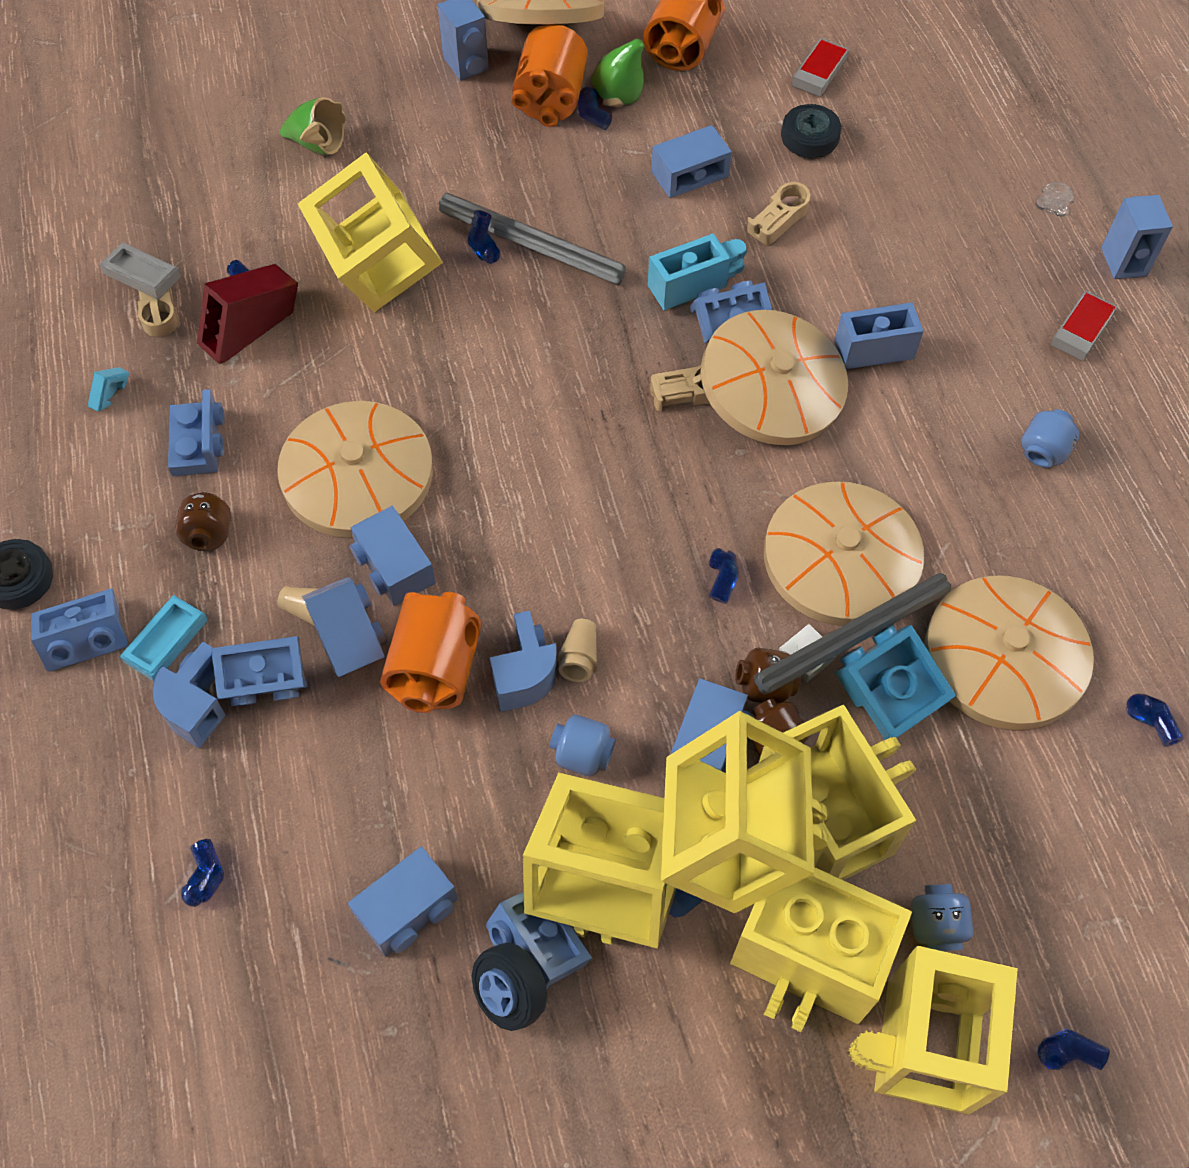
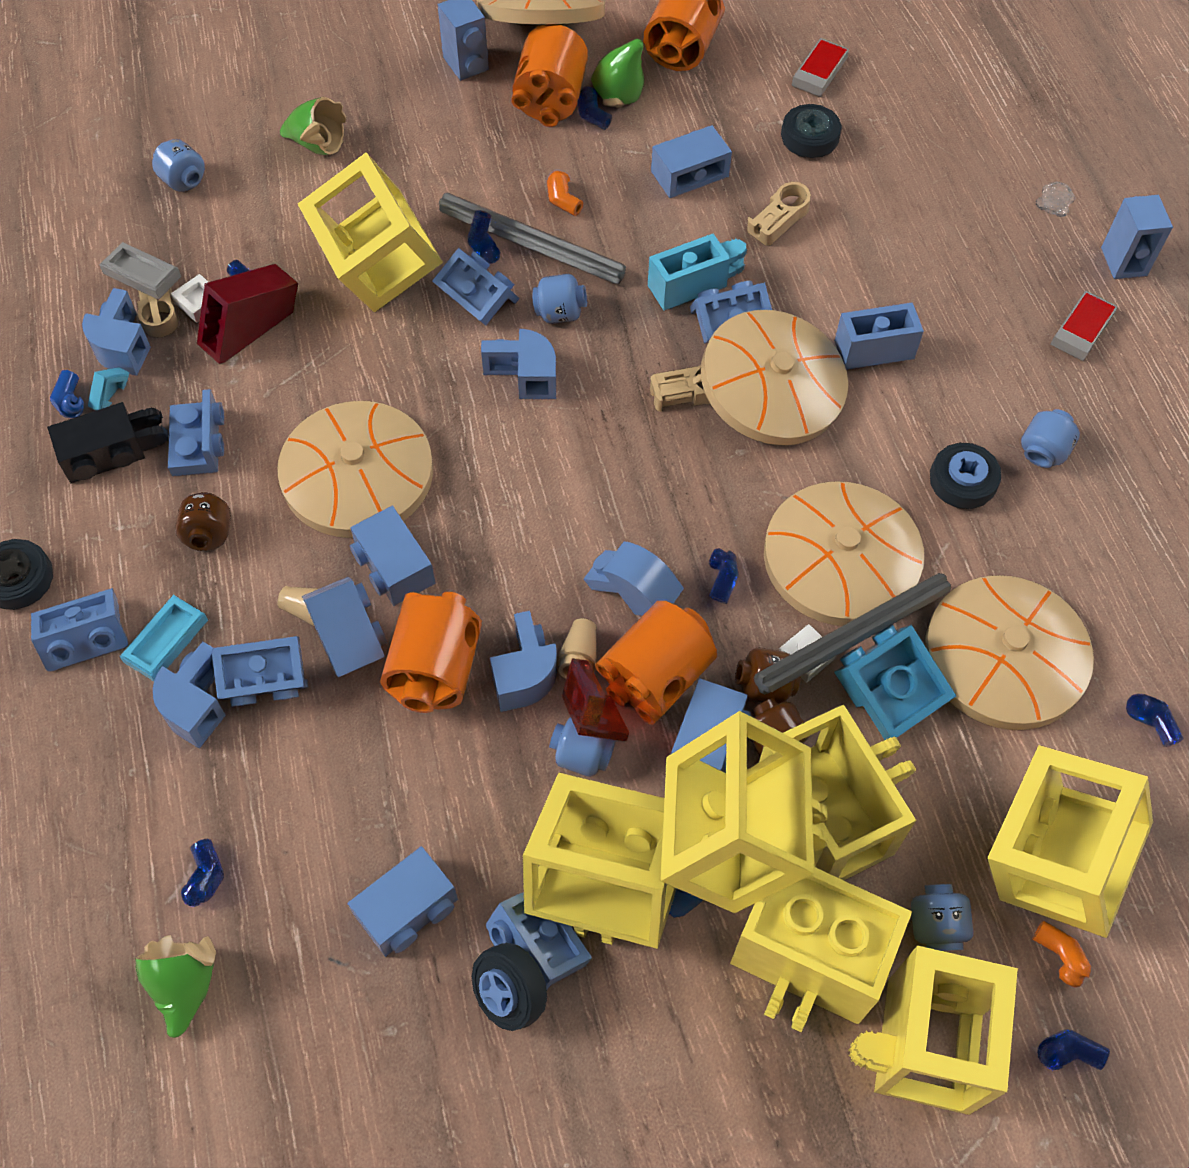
none -> black hinge [47,402,169,484]
none -> blue arm [50,370,84,419]
none -> medium blue brick [82,288,151,376]
none -> bright green hat [135,935,216,1038]
none -> medium blue head [152,139,205,192]
none -> white plate [171,274,208,323]
none -> medium blue bracket [432,248,520,326]
none -> medium blue brick [481,329,556,399]
none -> medium blue head [533,274,587,324]
none -> orange arm [547,171,583,216]
none -> clear red panel [561,658,630,741]
none -> medium blue brick [584,541,684,616]
none -> orange cylinder [595,601,717,725]
none -> black wheel [930,442,1001,509]
none -> light yellow piece [987,745,1153,938]
none -> orange arm [1032,920,1091,988]

